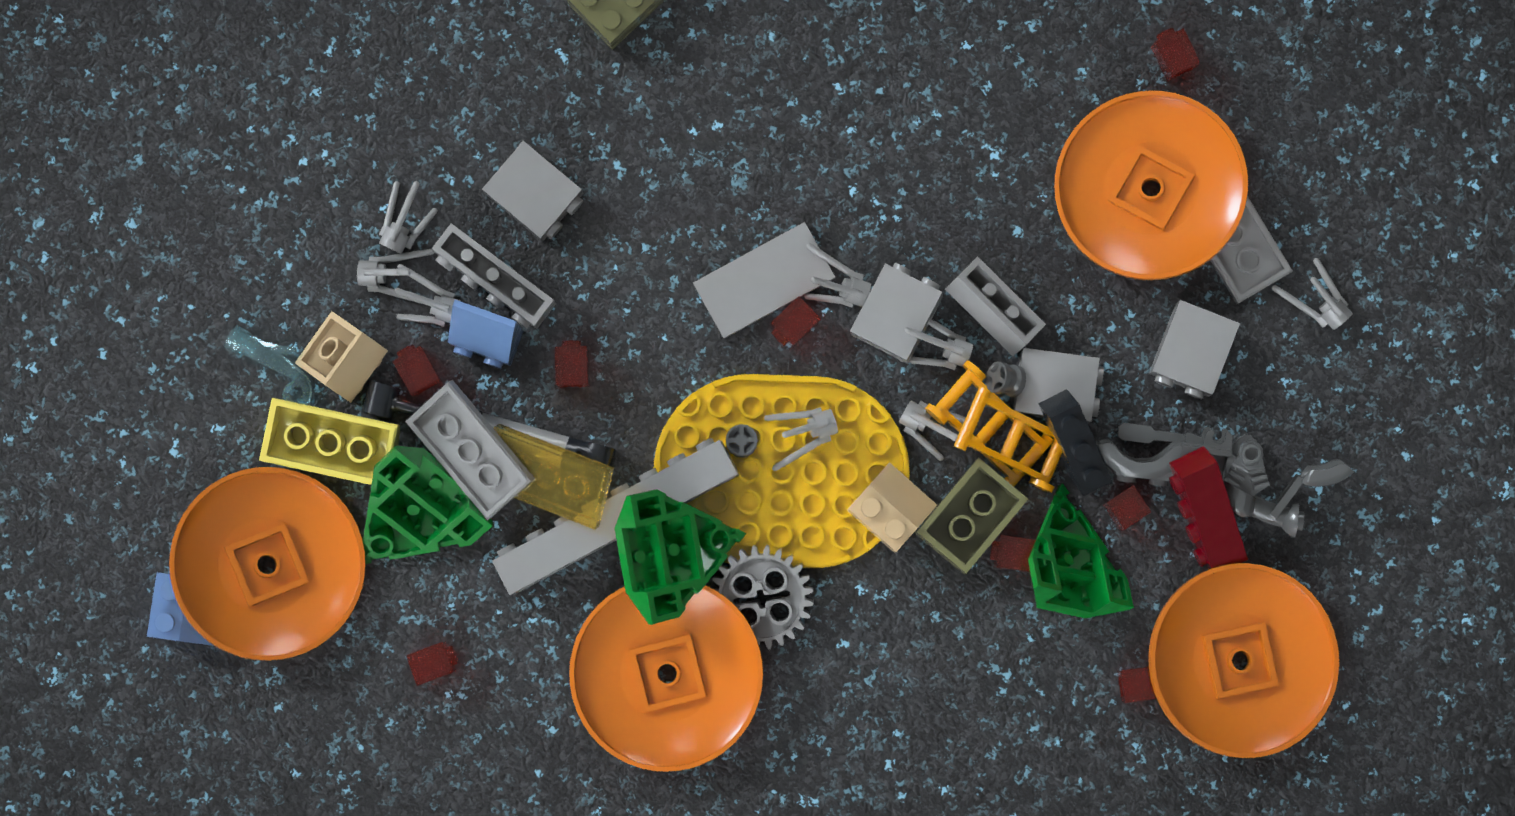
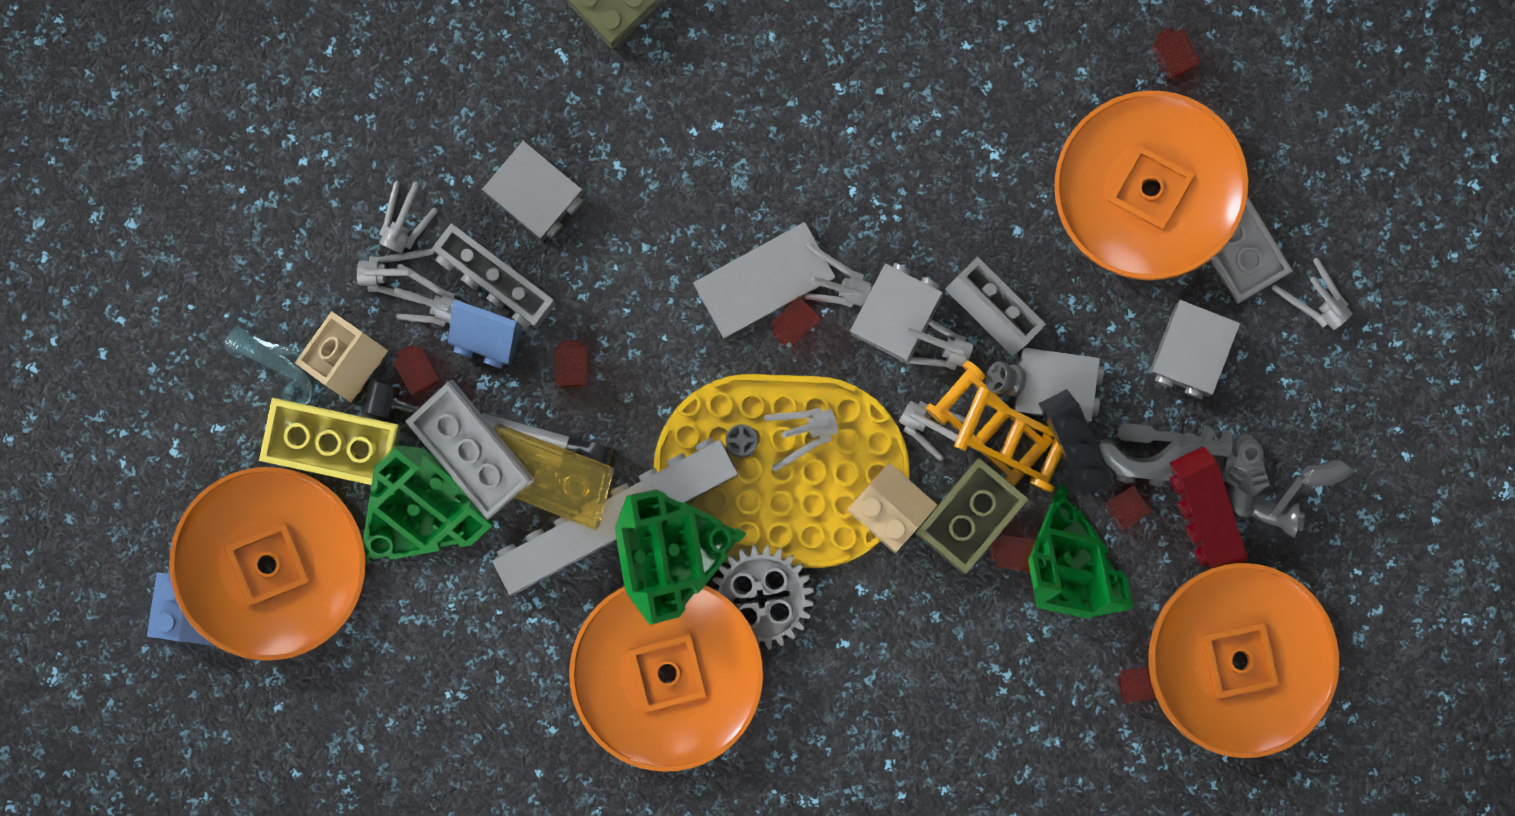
clear red brick [406,642,459,686] -> none

